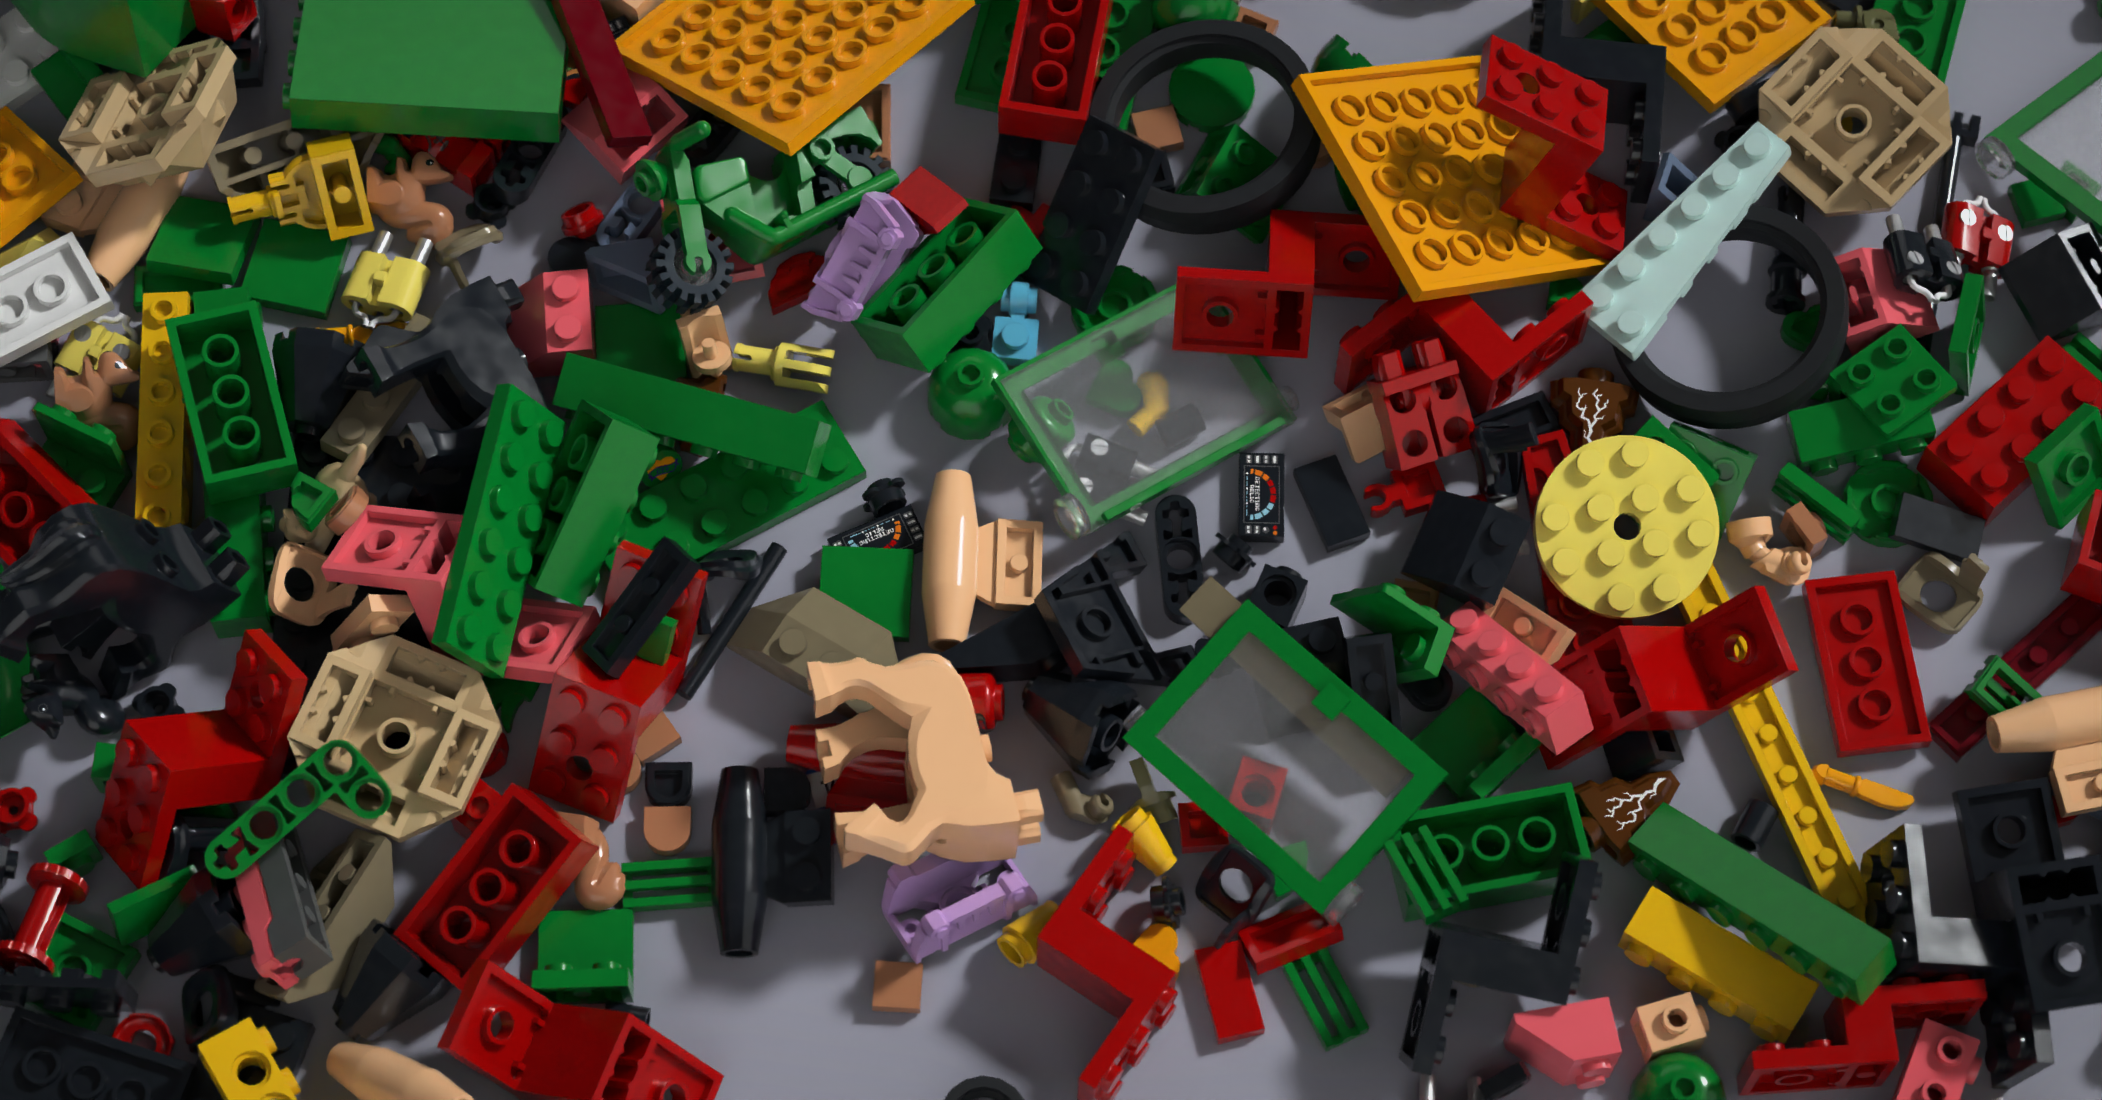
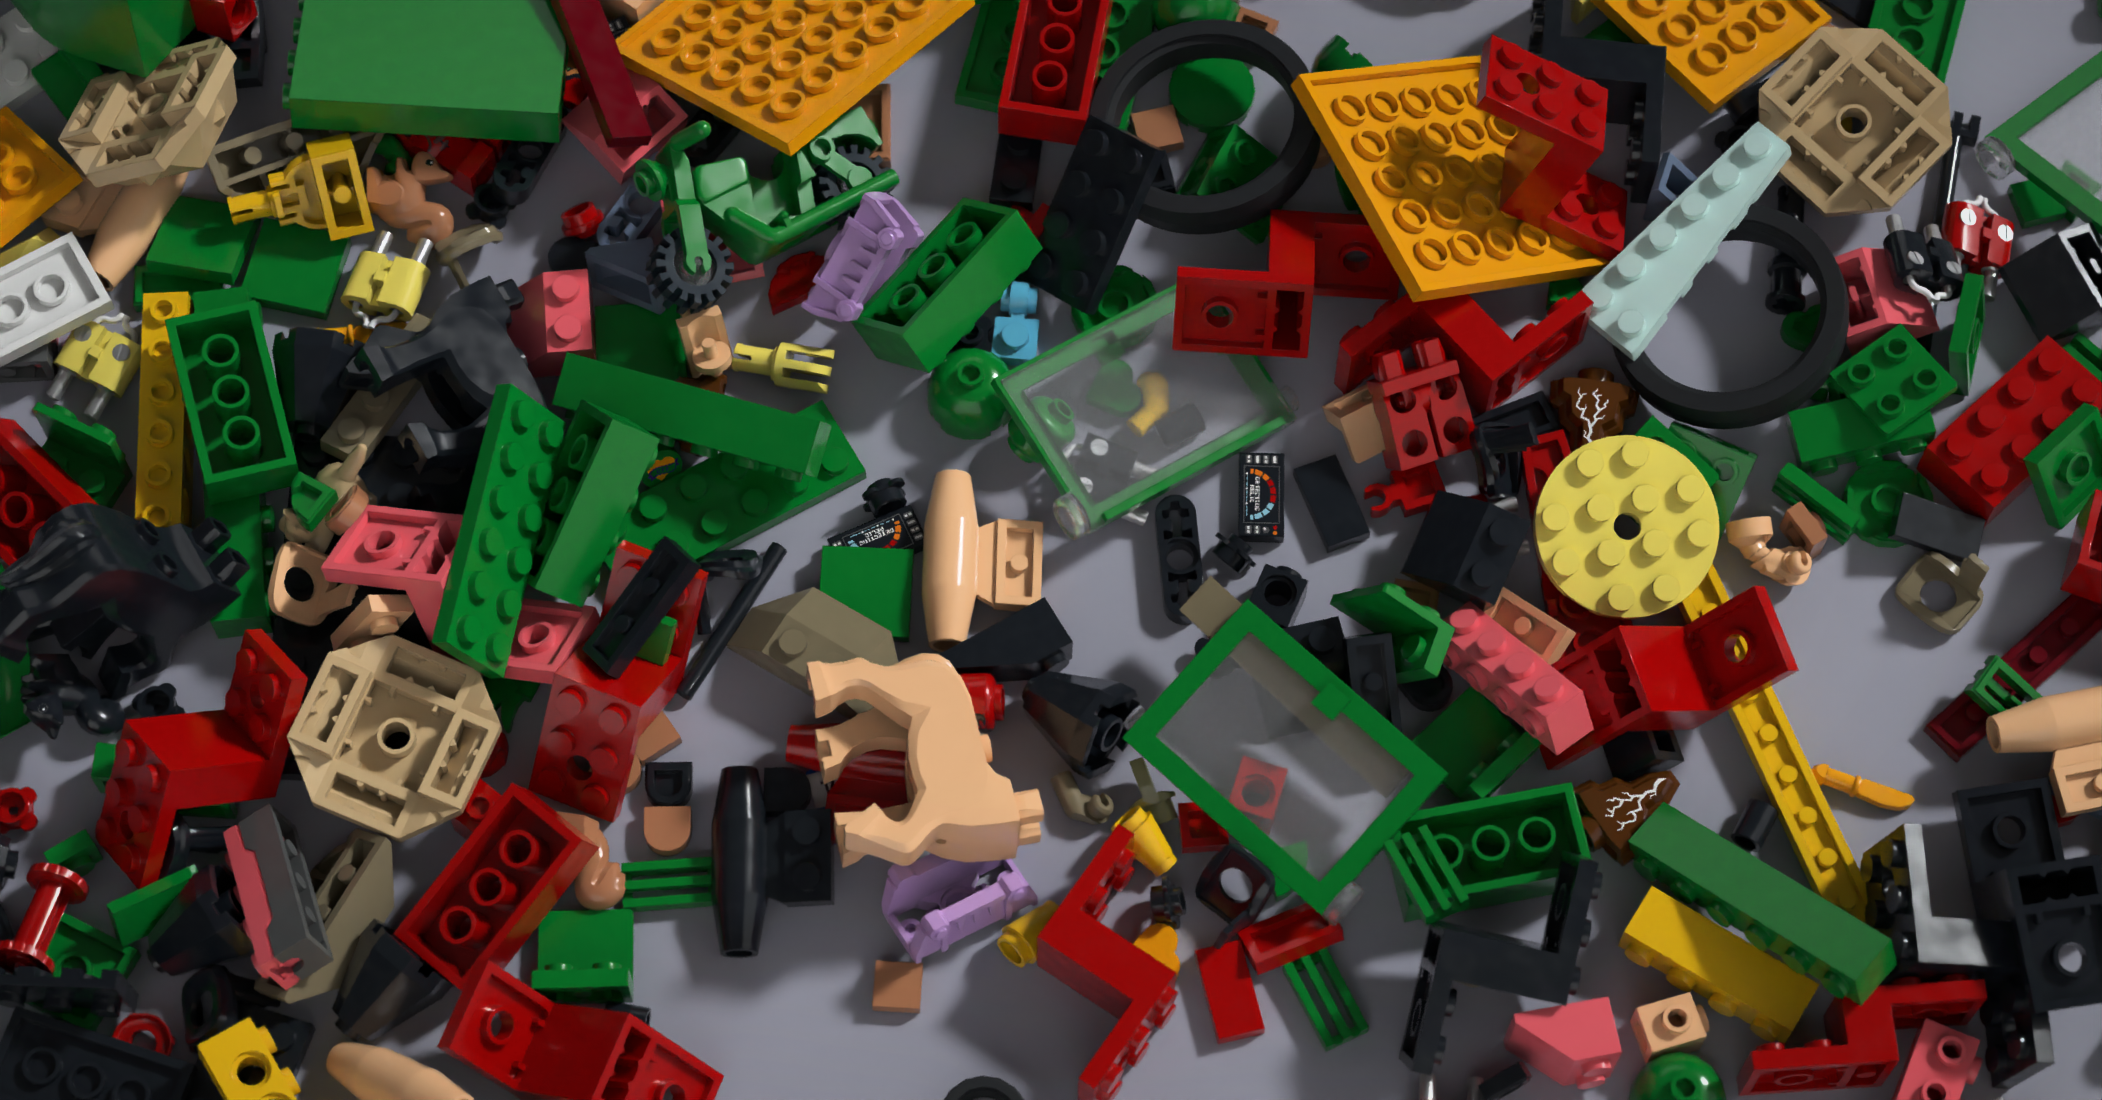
nougat animal [54,351,140,451] -> none
green beam [204,739,392,879] -> none
red slope [889,165,969,235] -> none
black wing [1034,531,1210,690] -> none
red plate [1801,570,1932,758] -> none
olive piece [1830,5,1899,42] -> none

